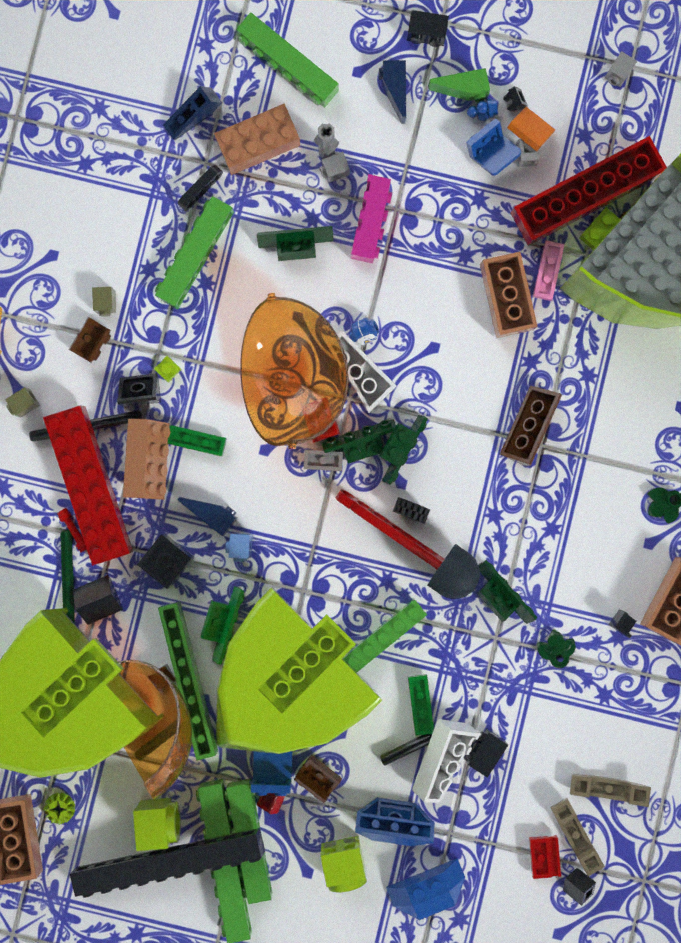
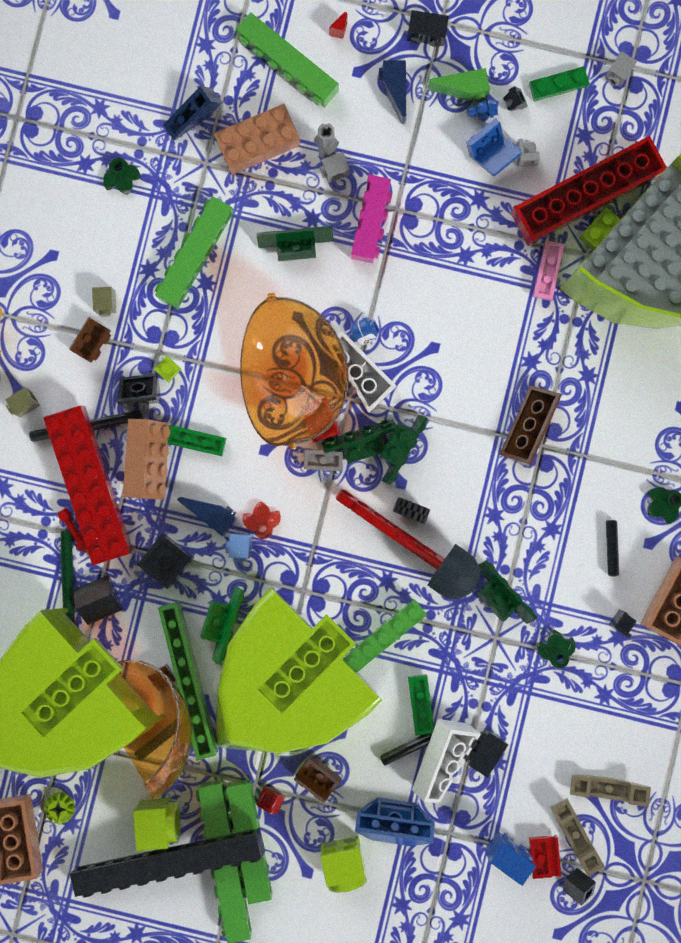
black beam [178,164,223,211] -> none
blue bracket [251,751,292,796] -> none
blue wedge [386,858,465,920] -> none
nougat brick [480,252,538,339] -> none
orange tile [507,107,555,151] -> none
none -> dark green plate [103,158,141,195]
none -> clear red plate [242,501,281,539]
none -> red slope [329,12,348,39]
none -> blue brick [484,831,536,886]
none -> green plate [529,66,590,102]
none -> black axle [606,520,619,577]

